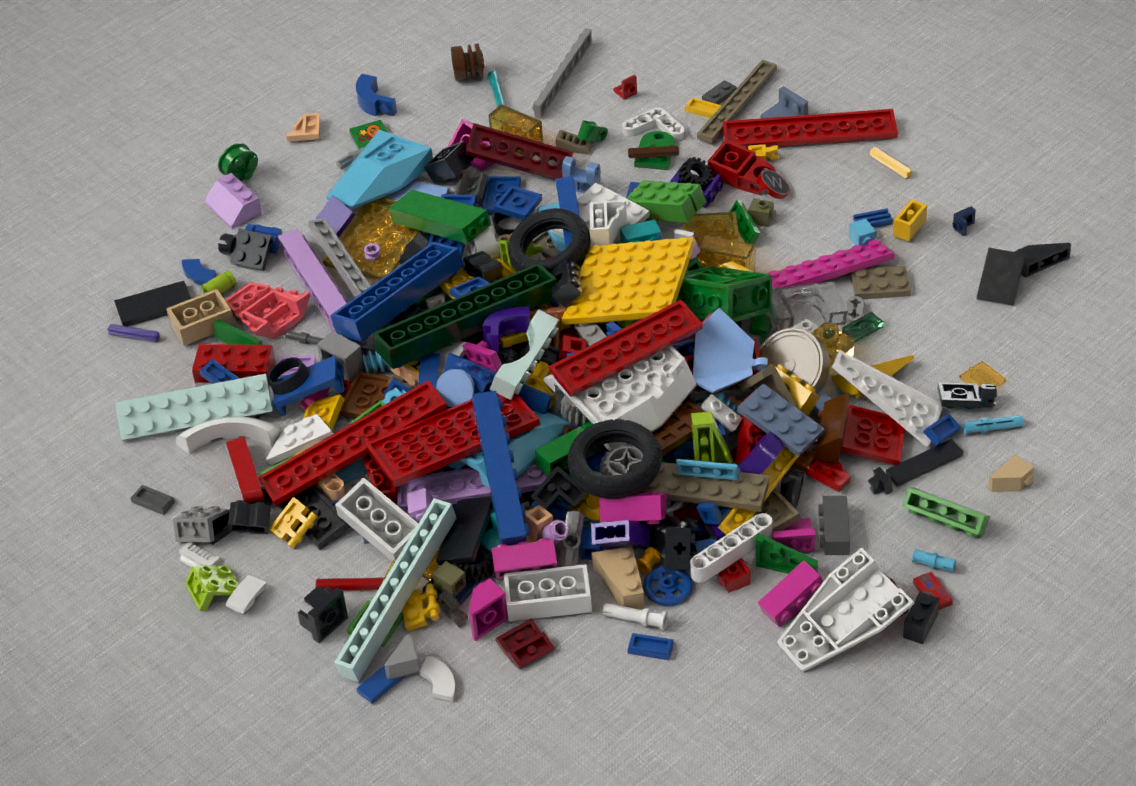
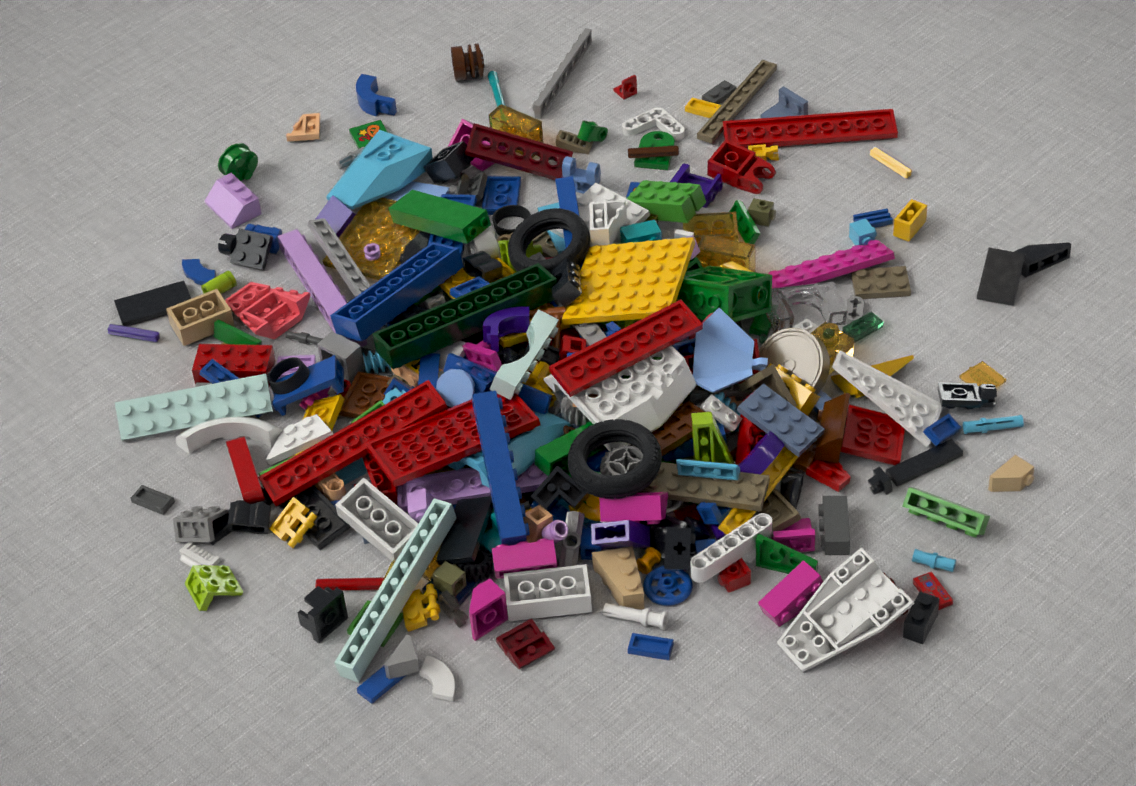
white slope [226,575,266,614] -> none
blue plate [494,185,542,220] -> none
black tyre [678,157,713,190] -> none
tile [757,170,790,199] -> none
dark blue bracket [952,206,976,236] -> none

